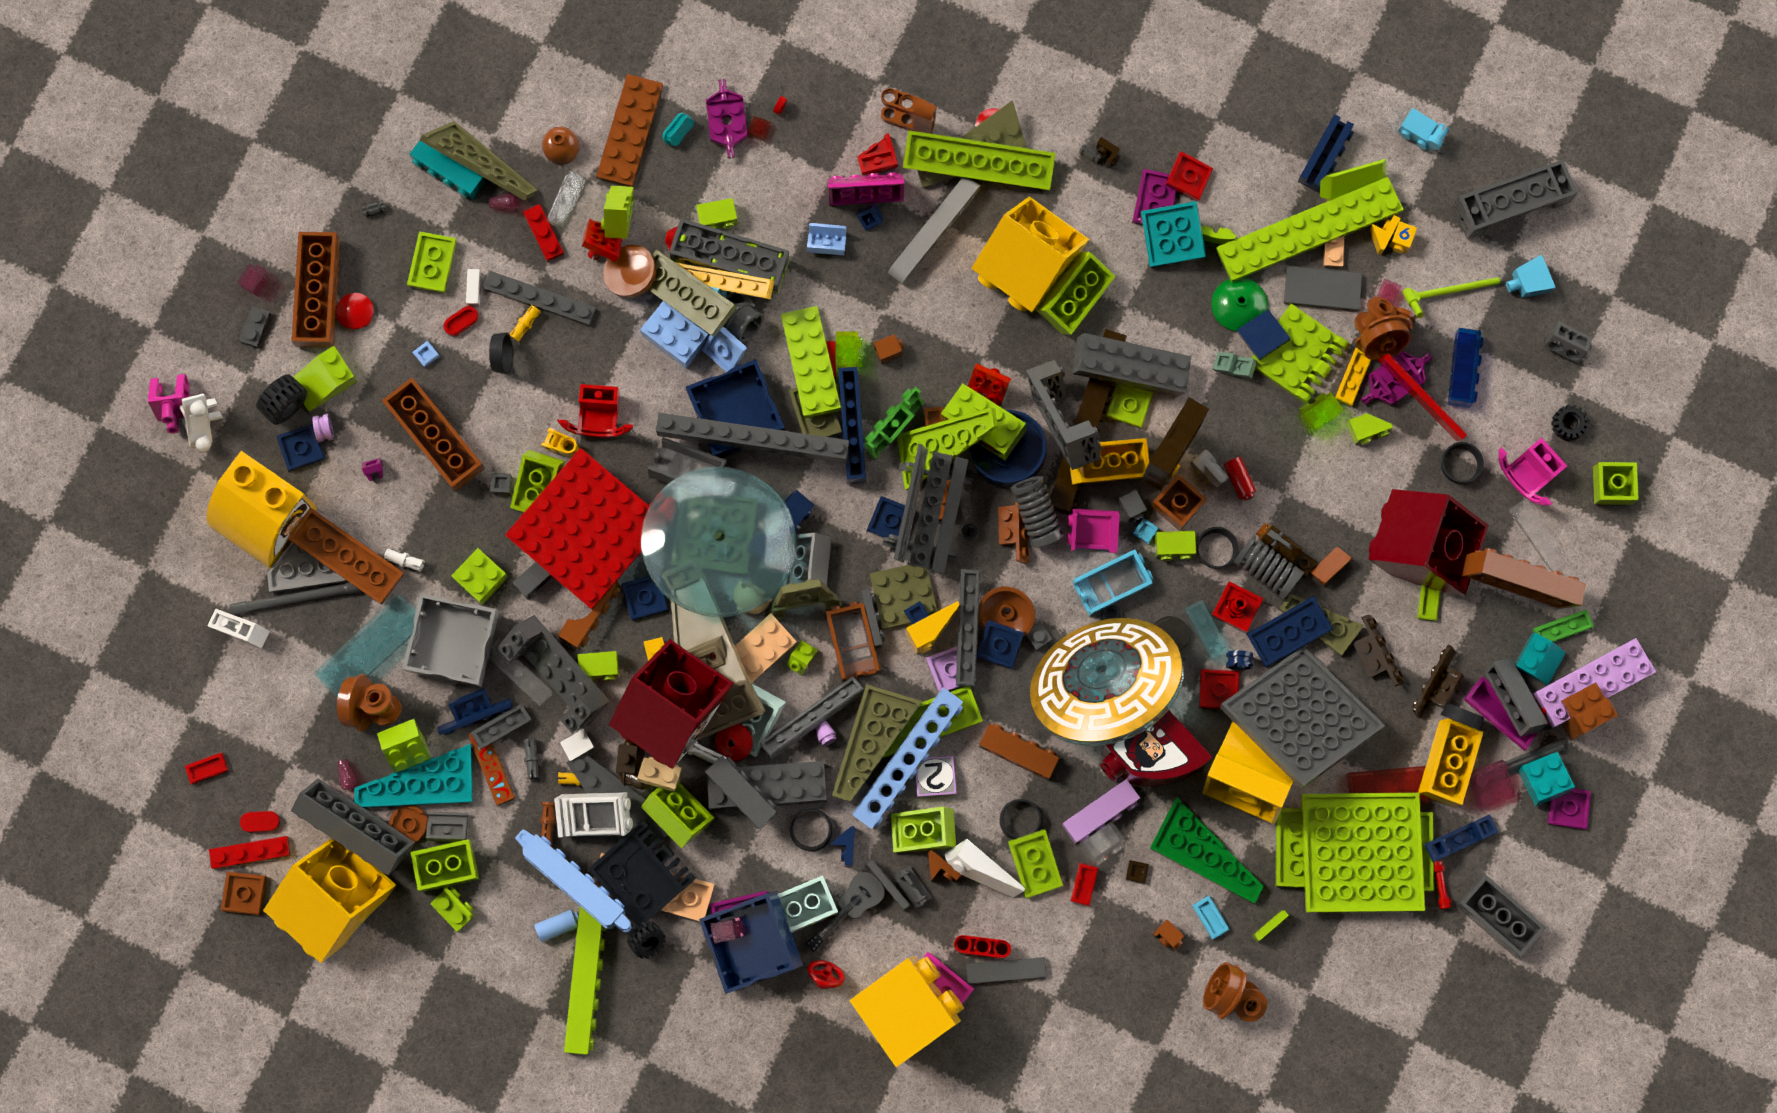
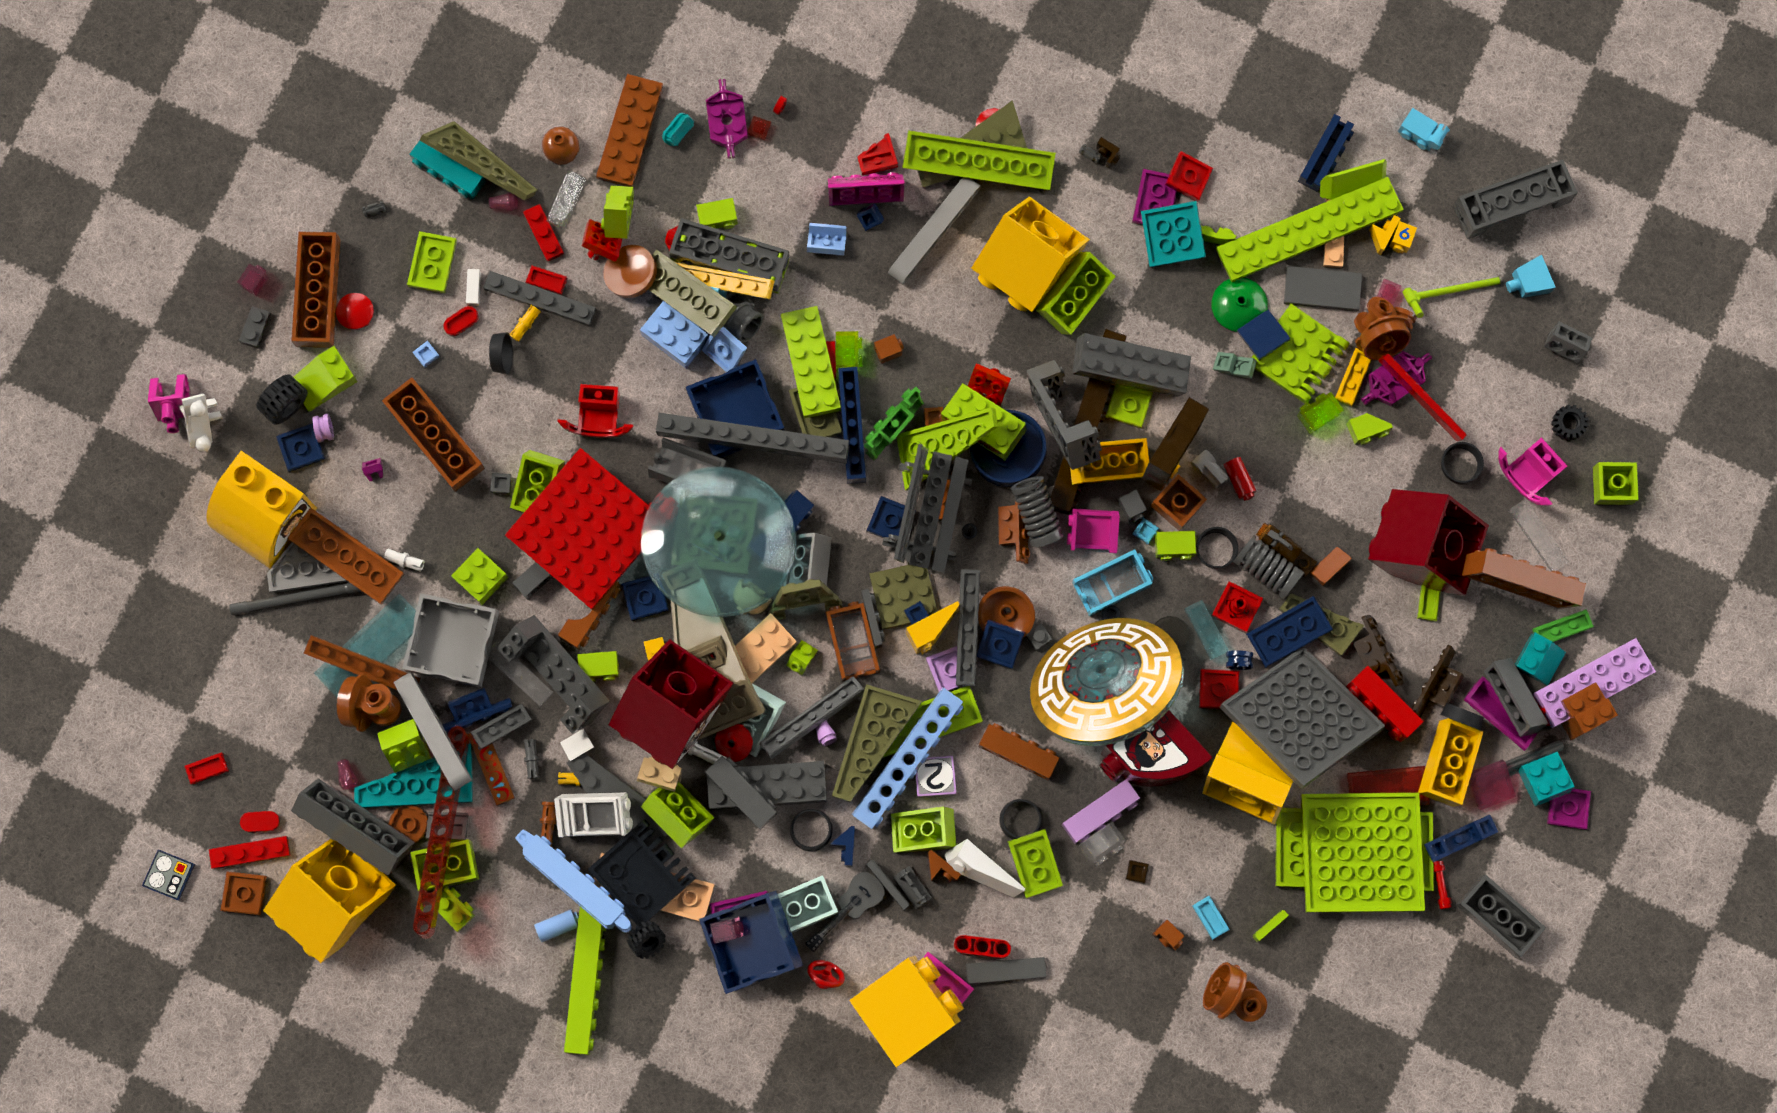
white slope [208,609,270,649] -> none
yellow piece [541,428,579,458] -> none
dark brown torso [616,740,651,790] -> none
dark orange connector [881,88,937,134] -> none
red plate [1070,863,1098,906] -> none
green wing [1149,796,1264,904] -> none
clear blue brick [1447,328,1484,408] -> none
none -> tile [142,850,195,901]
none -> dark orange plate [303,635,421,690]
none -> light grey beam [394,672,472,790]
none -> clear red beam [413,726,469,939]
none -> red tile [525,266,568,295]
none -> red brick [1346,666,1424,742]

